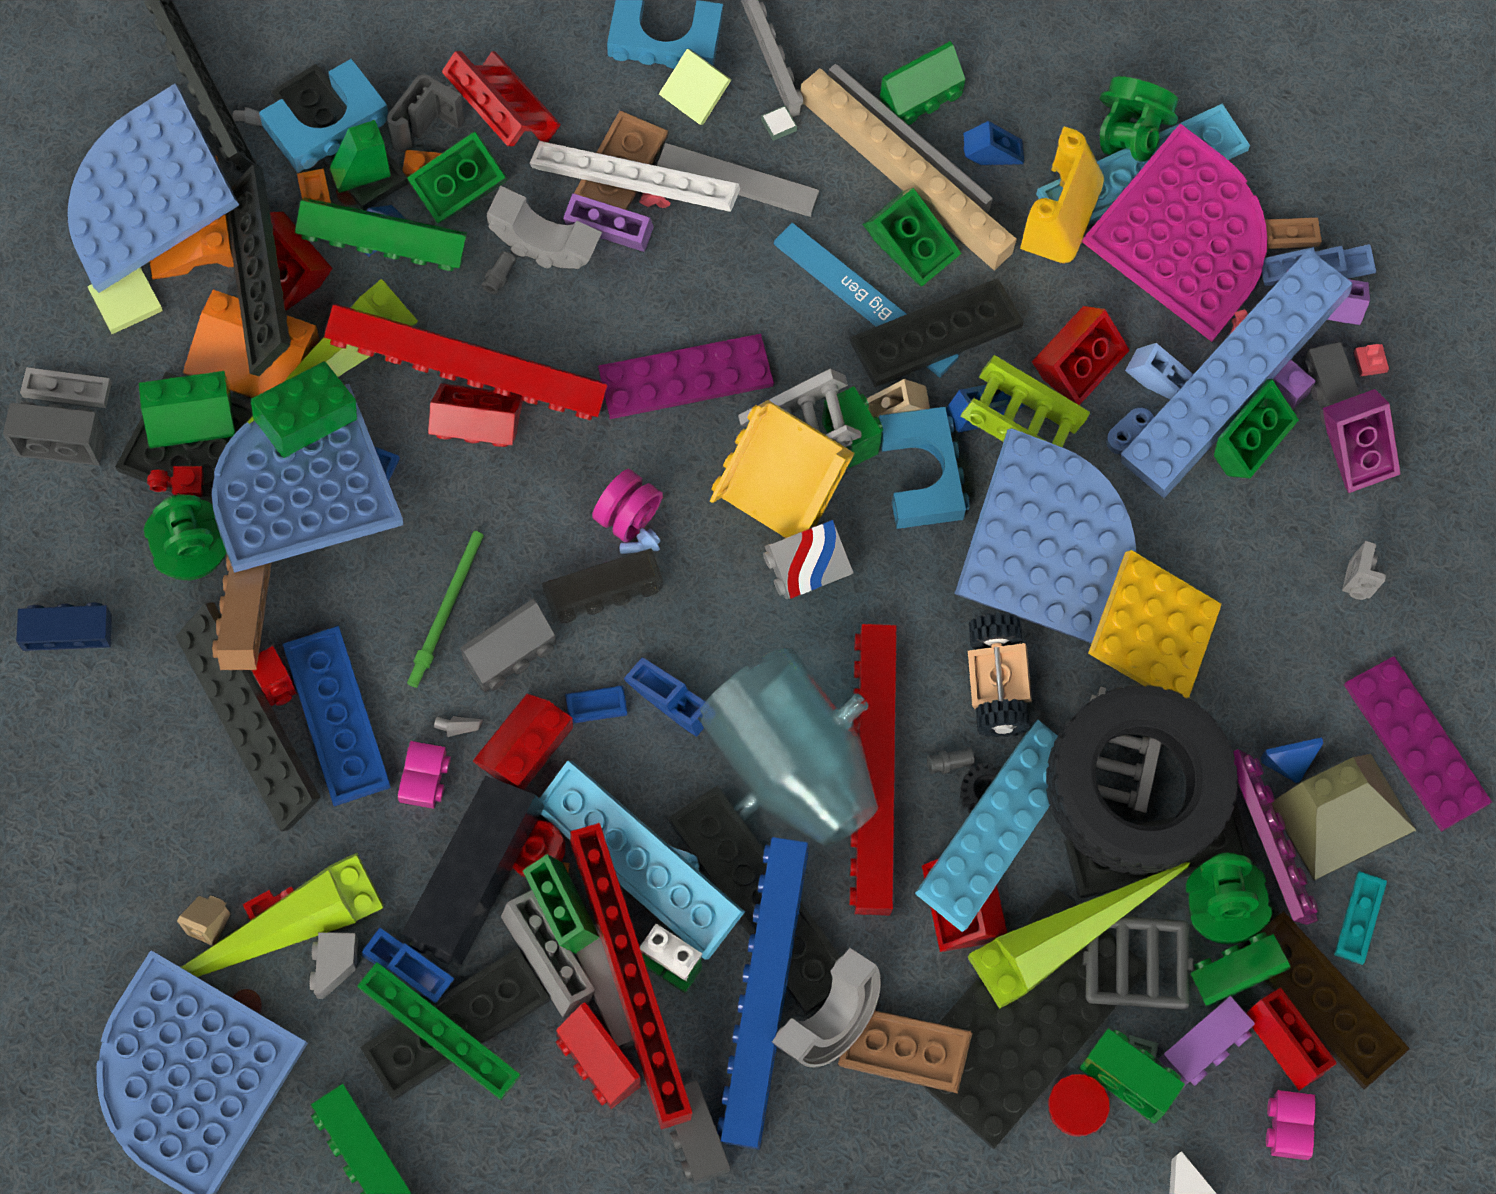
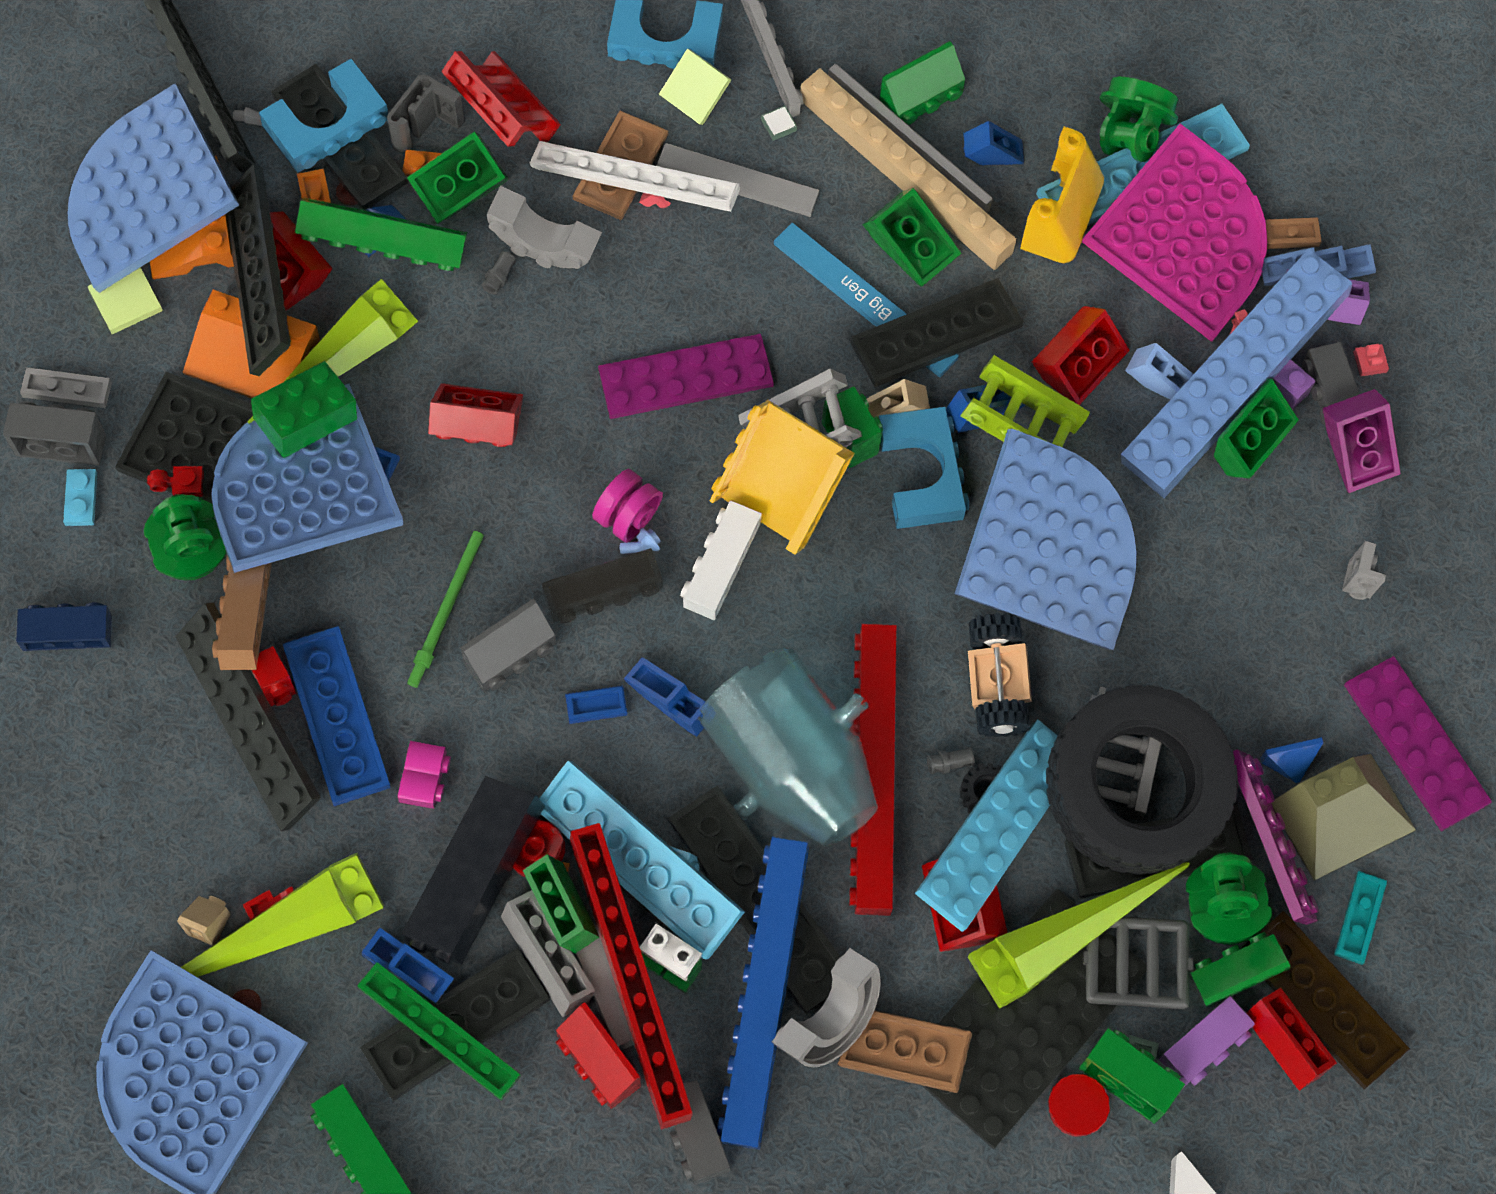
green slope [139,371,235,448] -> none
light grey slope [310,933,358,999] -> none
red brick [324,304,608,420] -> none
green slope [330,120,391,193] -> none
light grey bar [434,716,483,737] -> none
red slope [473,694,573,790] -> none
medium lavender brick [563,193,654,252] -> none
panel [763,520,854,599] -> none
yellow plate [1088,550,1222,698] -> none
medium blue plate [1106,408,1154,455] -> none
dark pink brick [1266,1090,1315,1160] -> none
none -> medium azure plate [63,469,97,526]
none -> white brick [680,500,762,620]

